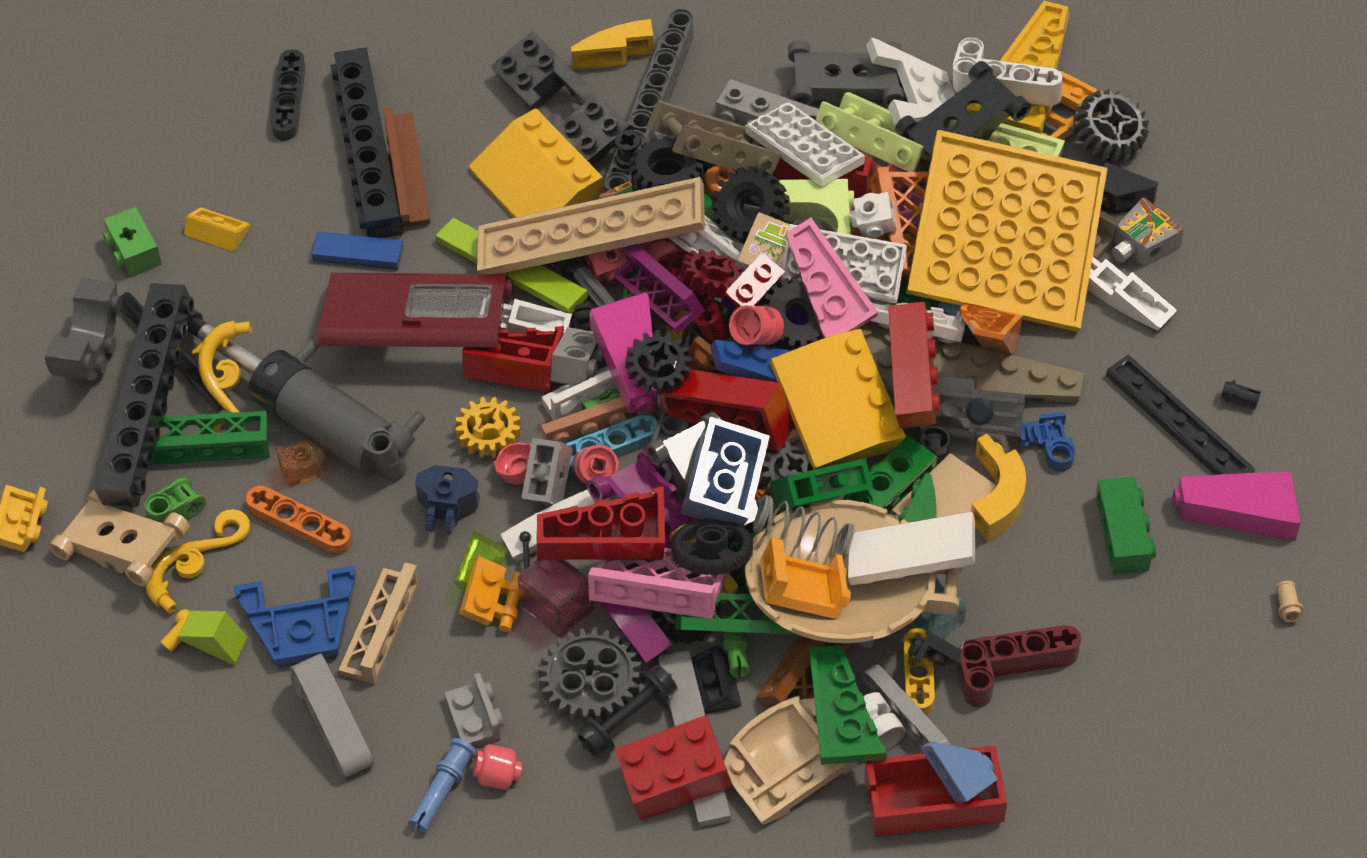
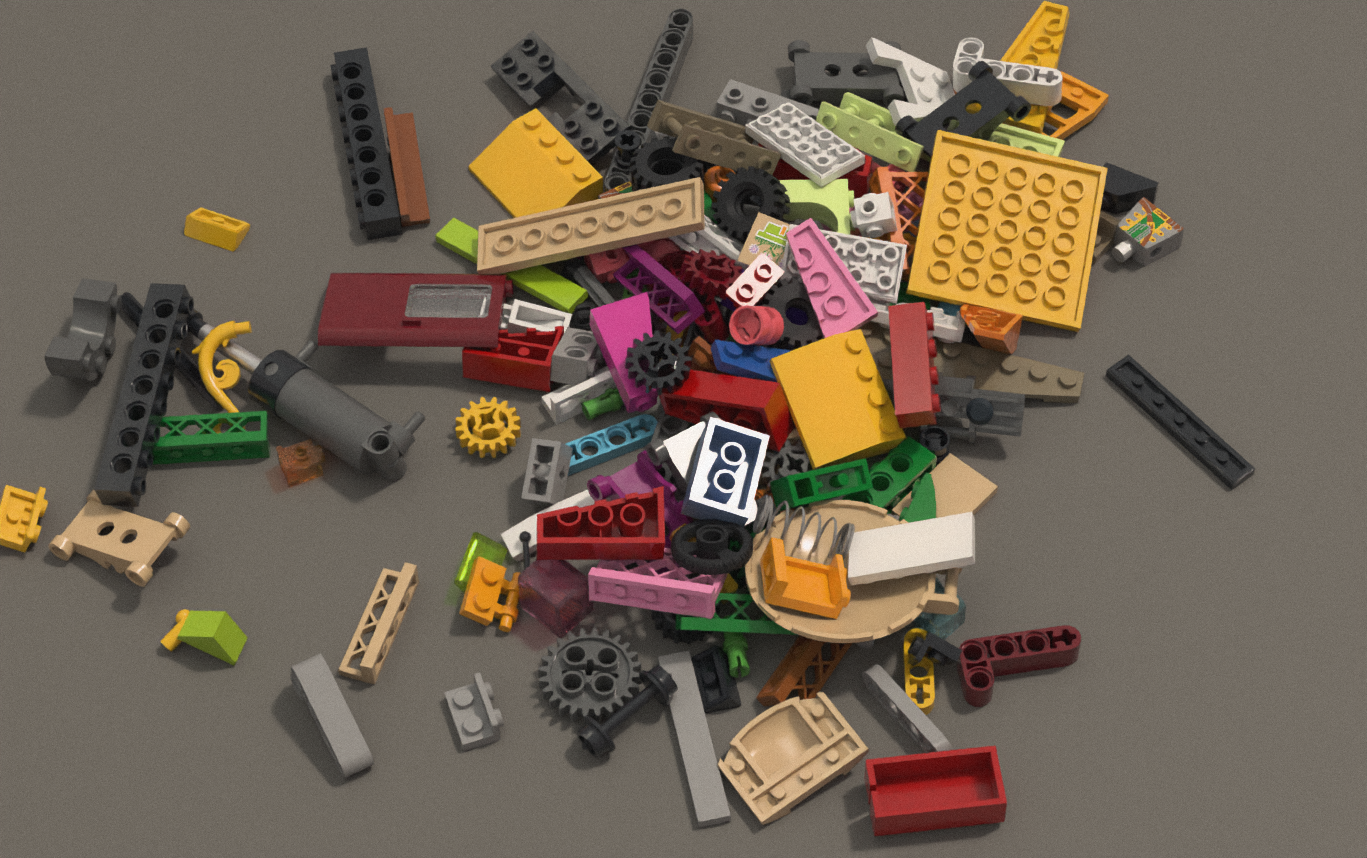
bright green brick [102,207,162,277] -> none
bright green piece [145,477,206,523] -> none
yellow plant [145,509,250,614] -> none
blue wing [233,565,356,666] -> none
orange beam [246,486,352,555] -> none
black beam [271,49,306,140] -> none
blue tile [312,232,403,269] -> none
medium blue pin [408,738,477,833] -> none
dark blue hinge [415,465,480,534] -> none
coral head [472,744,522,790] -> none
coral hair [494,442,531,486] -> none
nougat plate [541,397,658,444] -> none
yellow slope [571,19,654,70] -> none
coral wheel [571,445,619,486] -> none
magenta slope [598,601,672,665] -> none
red brick [615,715,733,820] -> none
green wing [809,645,887,765] -> none
white wheel [863,692,906,751] -> none
medium blue slope [920,742,998,803] -> none
yellow arch [971,434,1026,542] -> none
blue piece [1017,412,1075,471] -> none
dark grey gear [1072,88,1149,164] -> none
white slope [1087,257,1177,331] -> none
green brick [1095,477,1156,574] -> none
dark pink slope [1173,471,1301,540] -> none
black pin [1221,380,1261,409] -> none
tan pin [1275,580,1304,622] -> none

